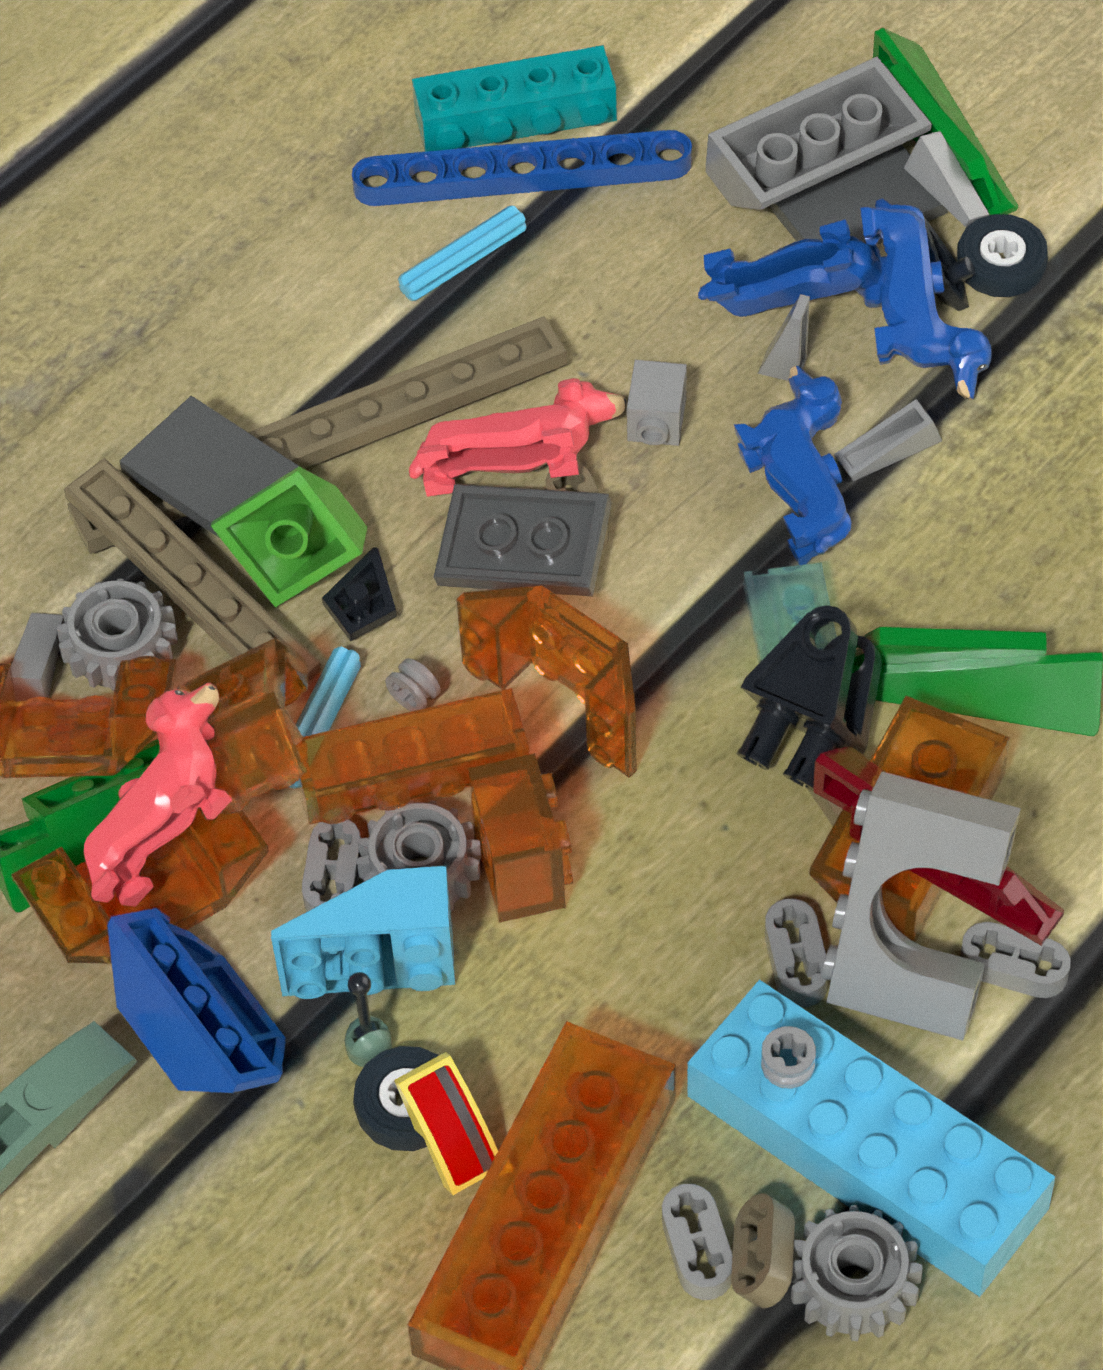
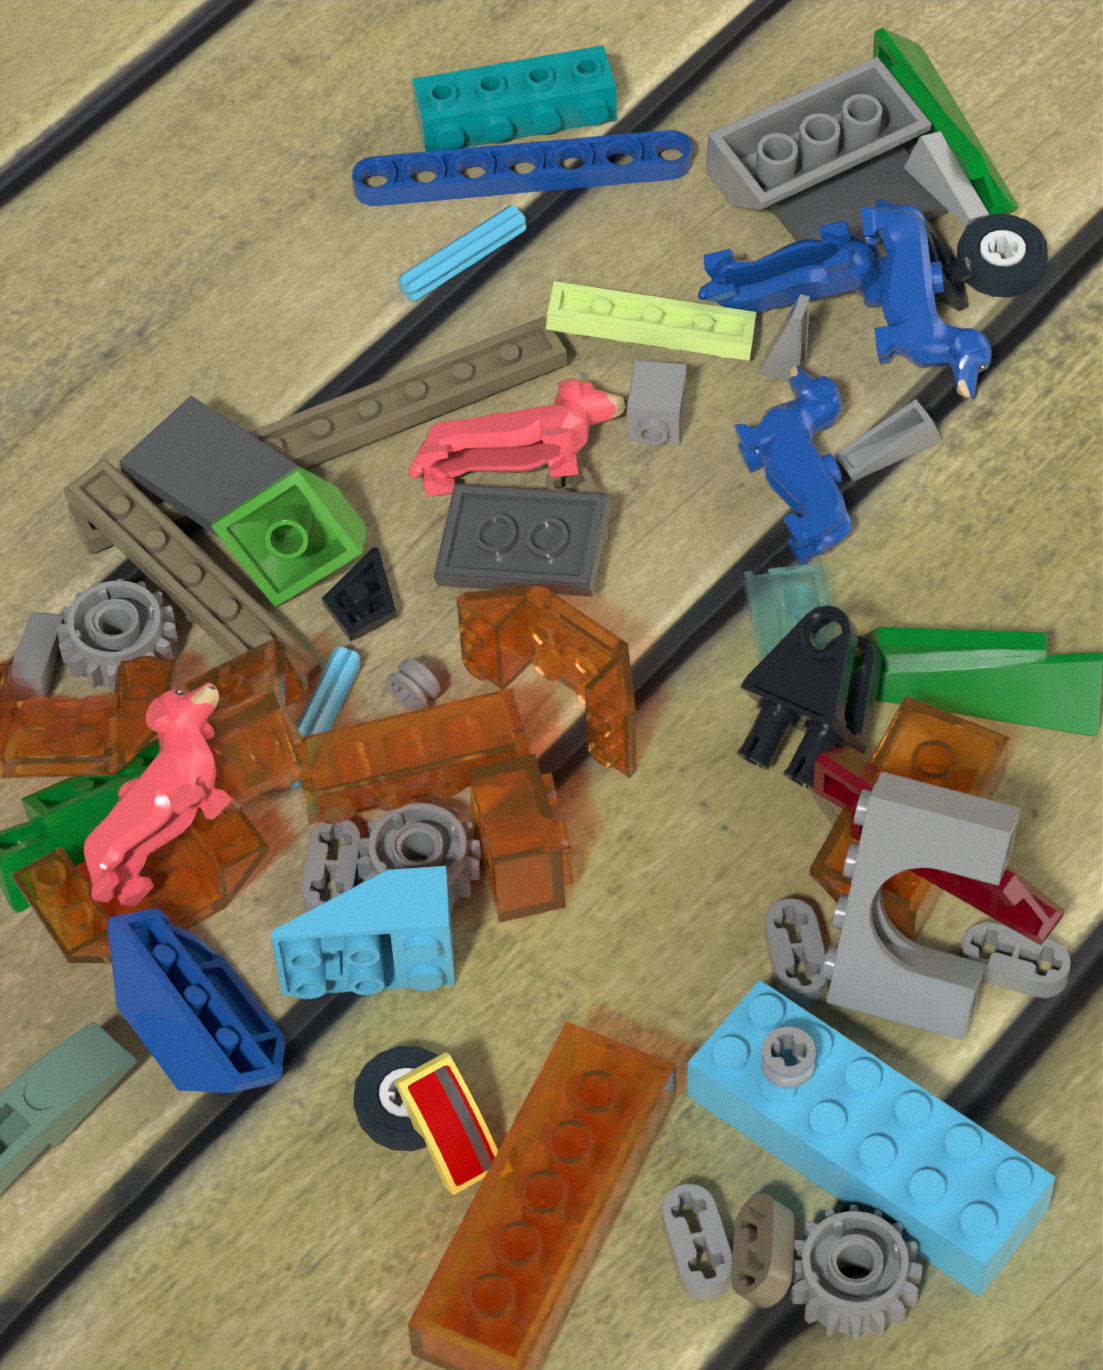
hinge [344,972,392,1067] -> none
none -> yellowish green plate [545,281,756,361]

